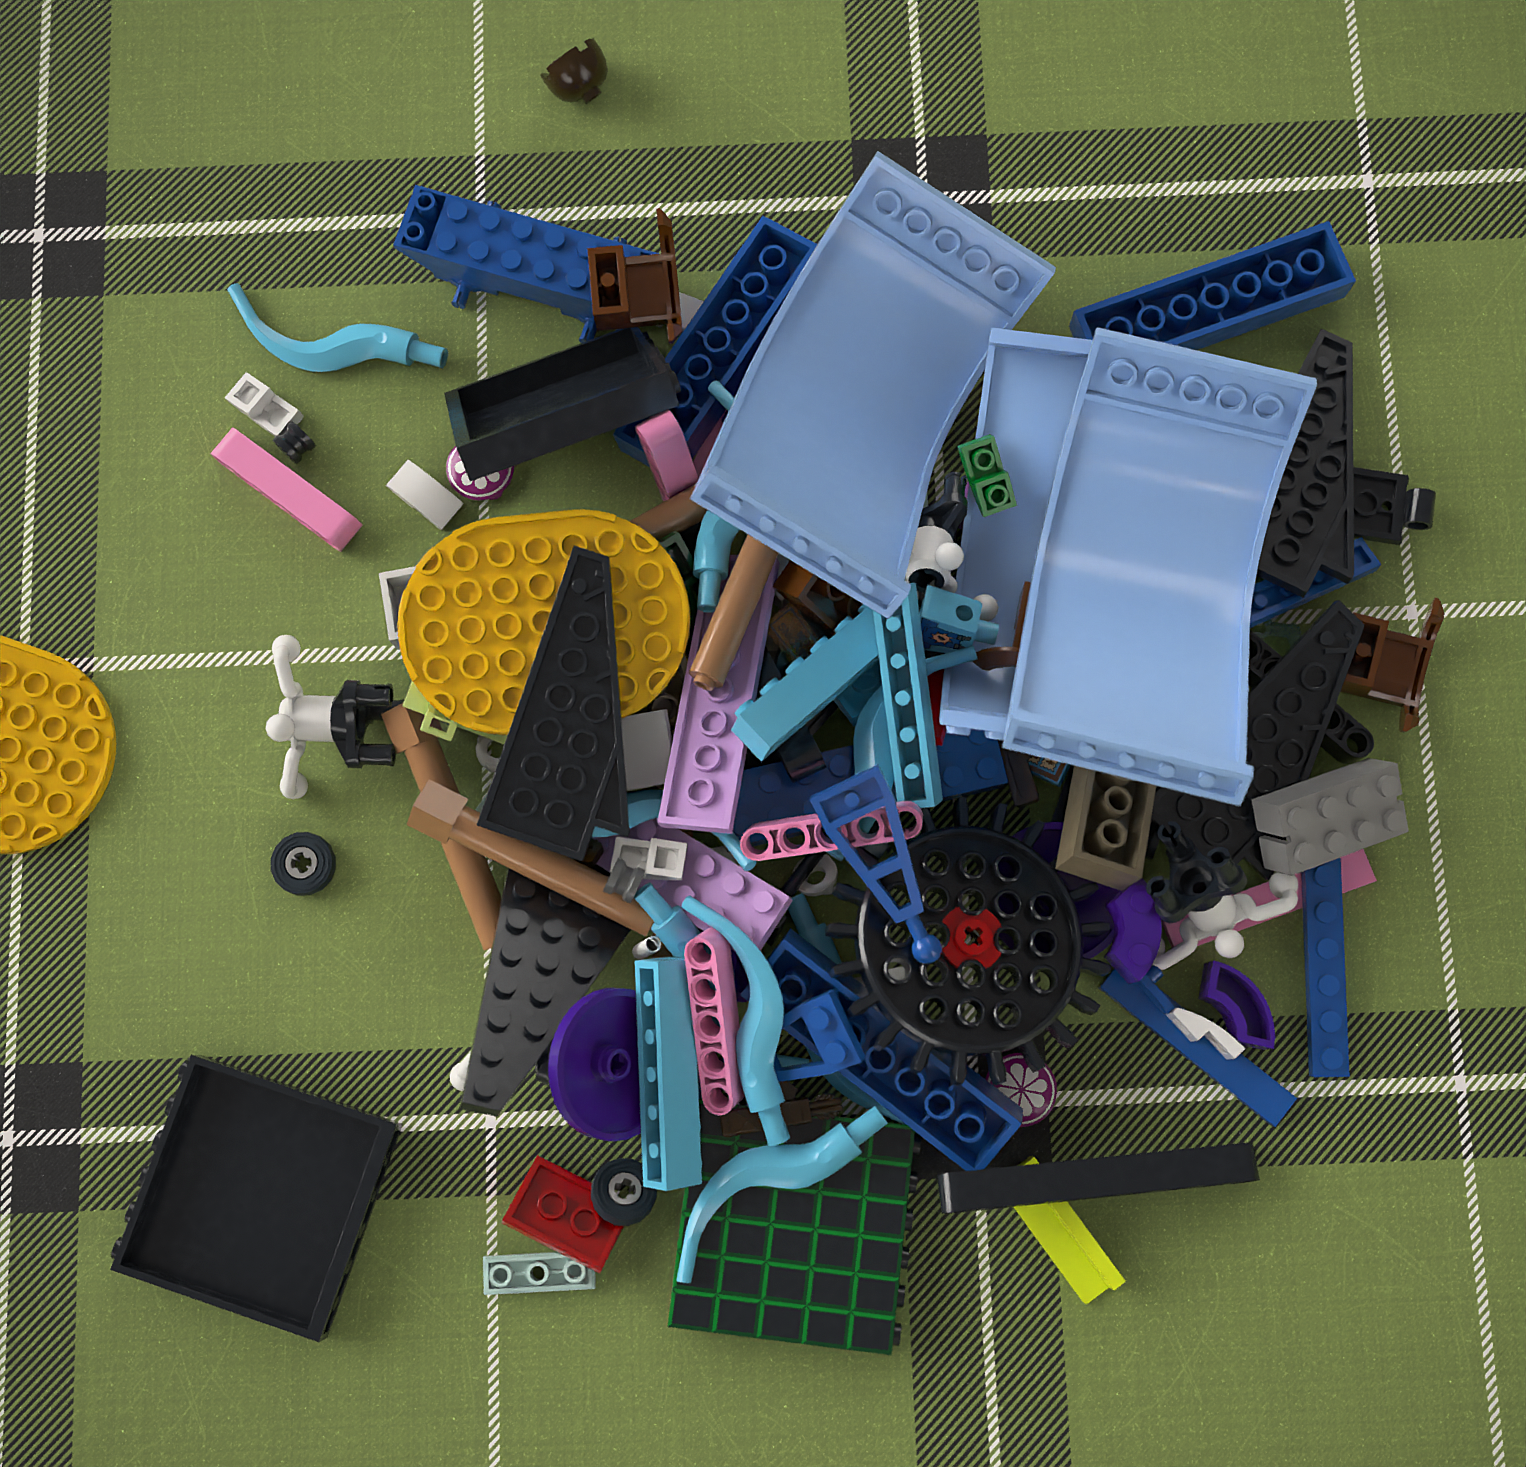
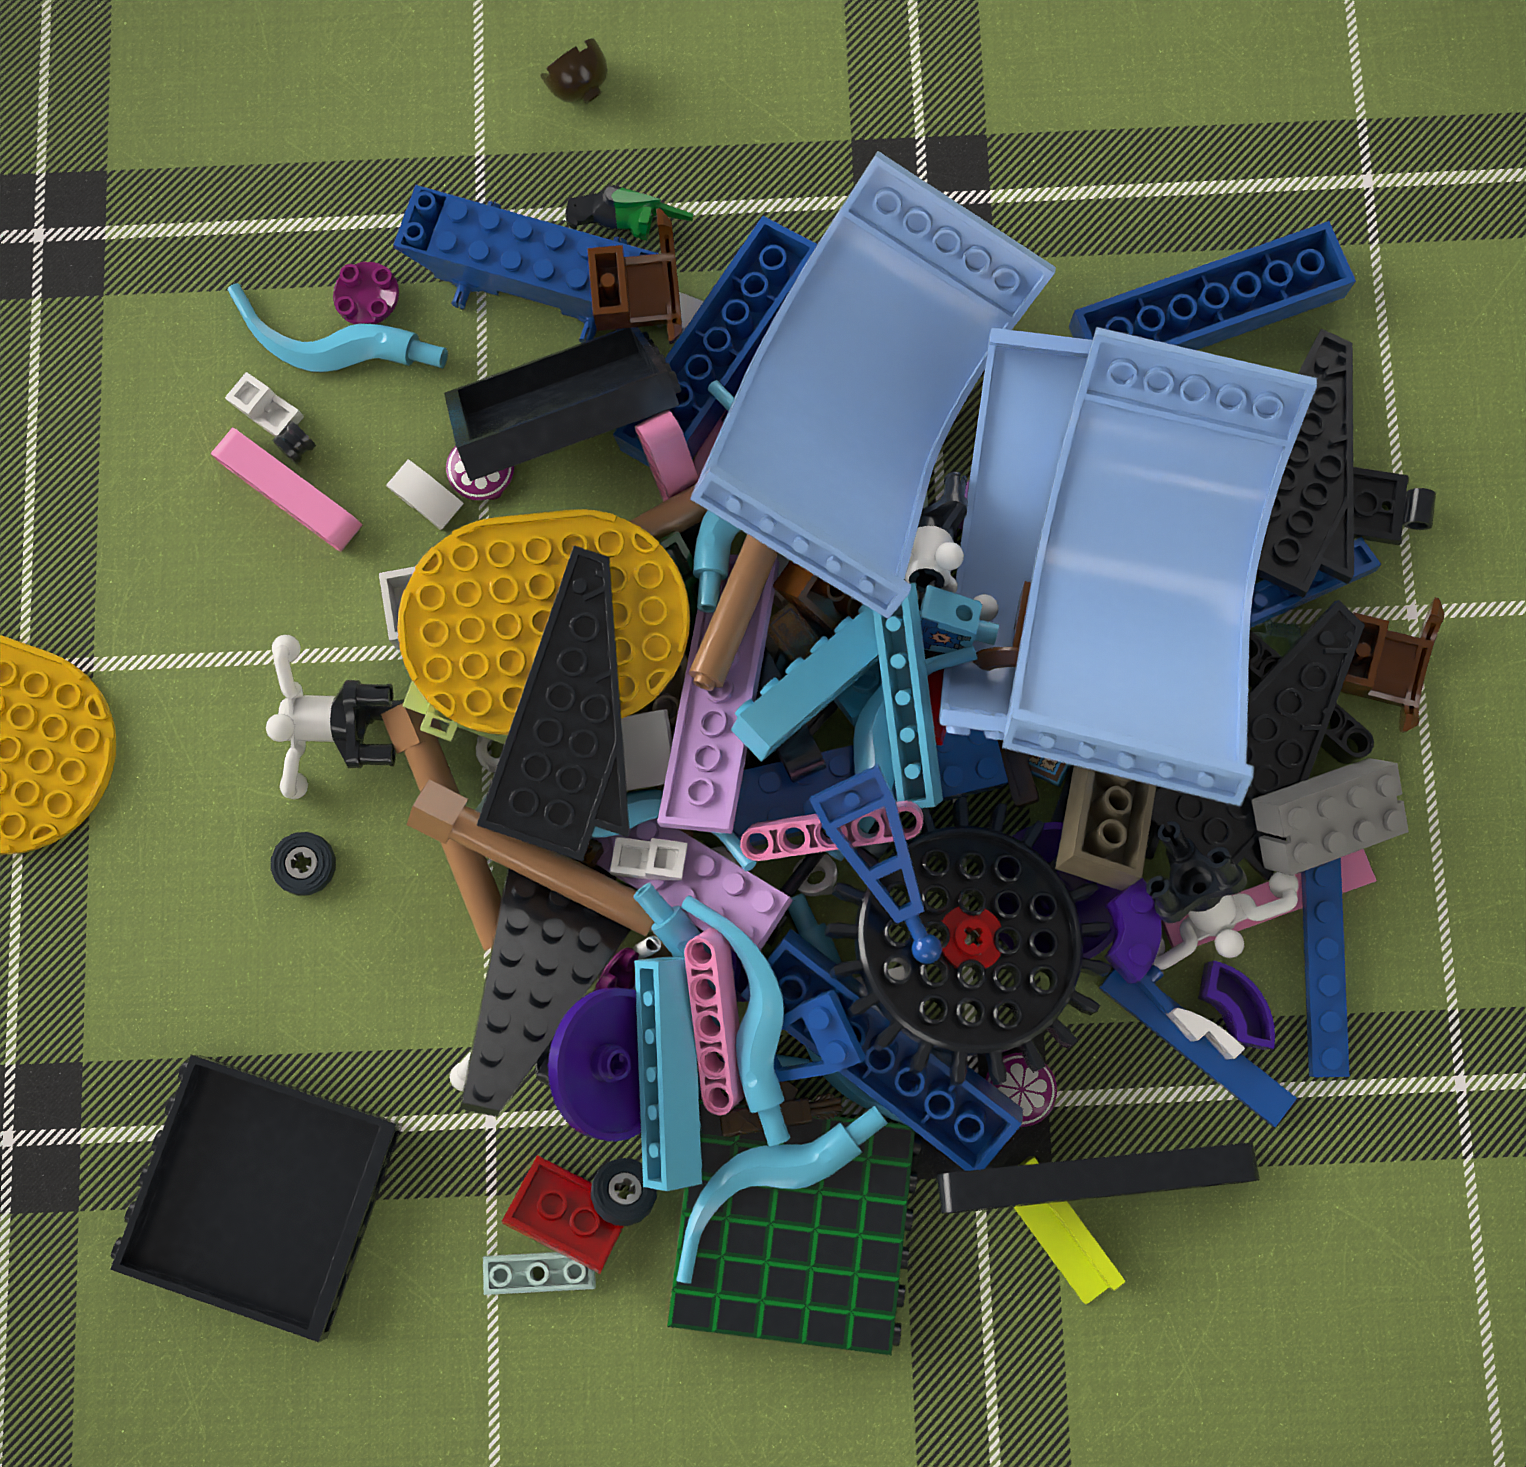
dark grey wheel [603,858,645,904] -> none
green slope [957,434,1017,517] -> none
none -> magenta dish [333,262,399,325]
none -> animal [565,185,694,241]
none -> magenta dish [594,947,639,991]

